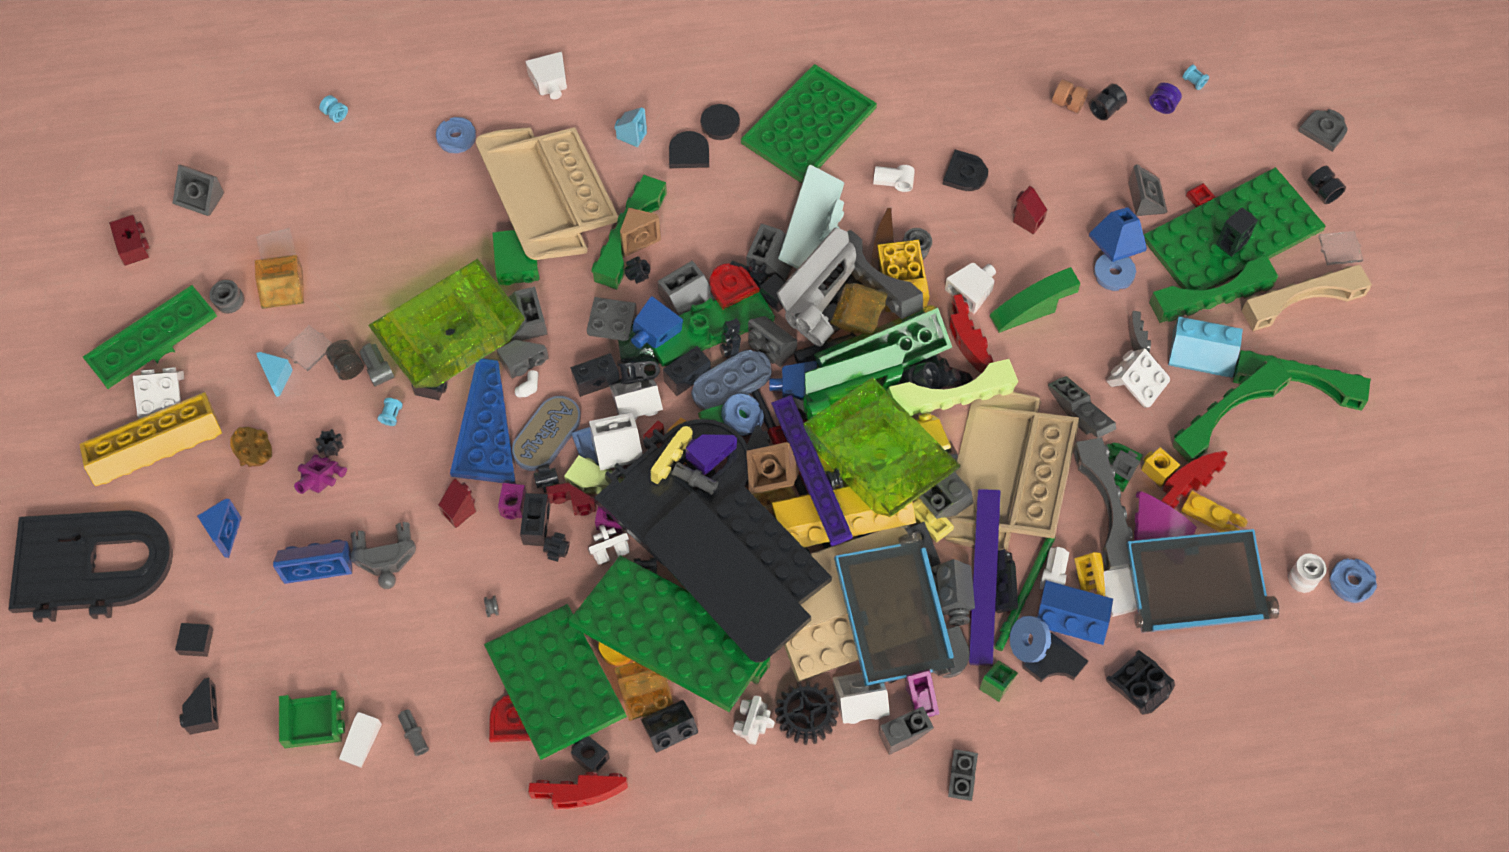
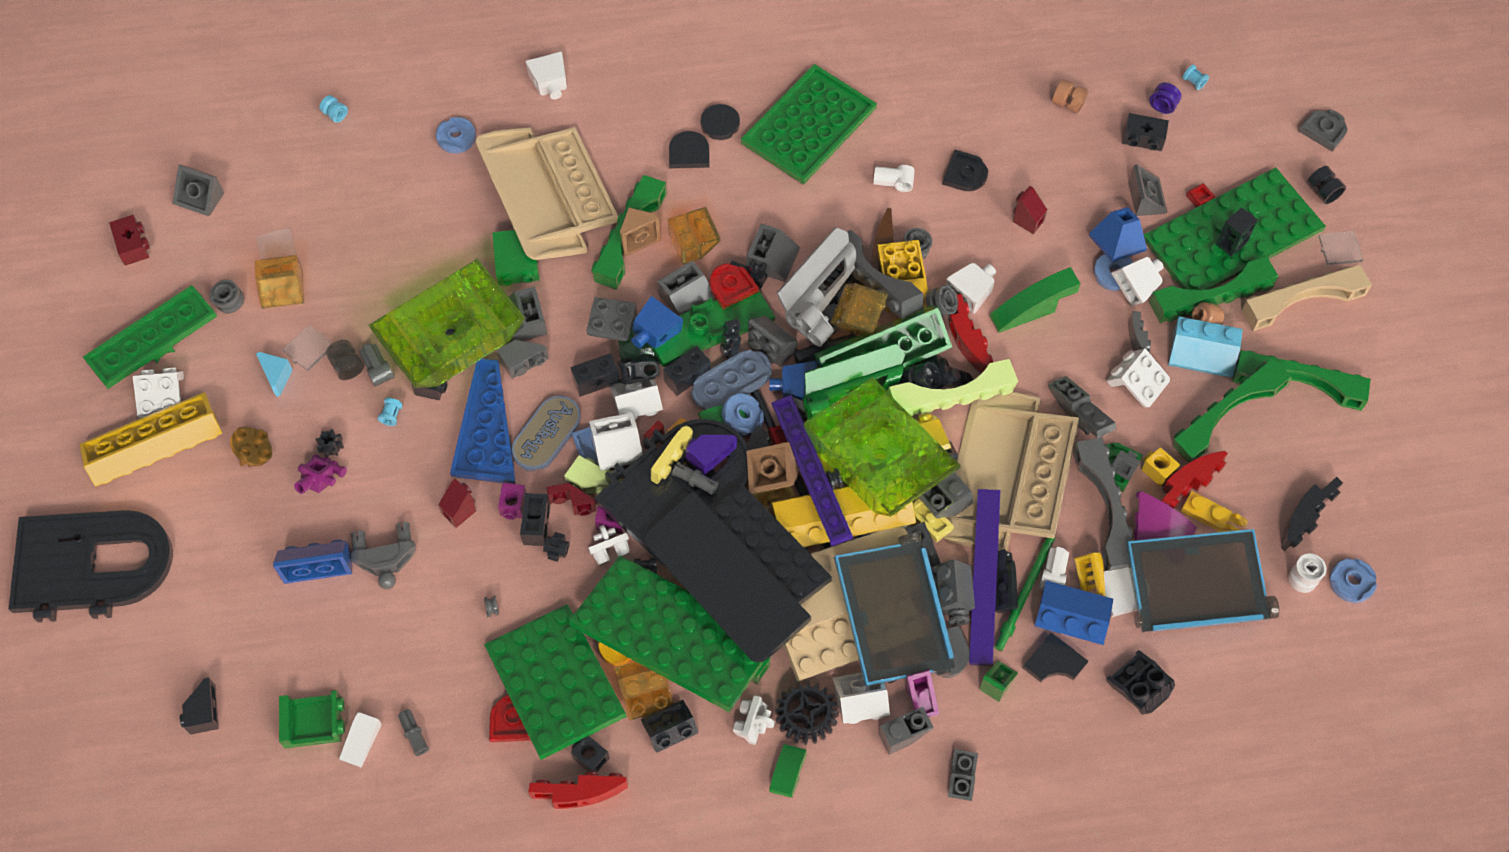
black piece [175,623,213,657] -> none
blue slope [197,499,242,558] -> none
white arm [515,370,538,398] -> none
black gear [534,464,559,493] -> none
medium azure slope [614,107,647,147] -> none
black gear [625,256,651,284] -> none
black brick [760,274,785,312] -> none
light aqua bracket [778,165,844,269] -> none
medium blue tile [1010,616,1051,663] -> none
black wheel [1089,83,1127,121] -> none
none -> clear yellow slope [667,207,721,265]
none -> green slope [769,744,807,798]
none -> dark grey wheel [926,285,958,317]
none -> white torso [1111,257,1163,306]
none -> black brick [1122,113,1169,151]
none -> nougat head [1192,302,1224,325]
none -> black slope [1281,477,1343,551]

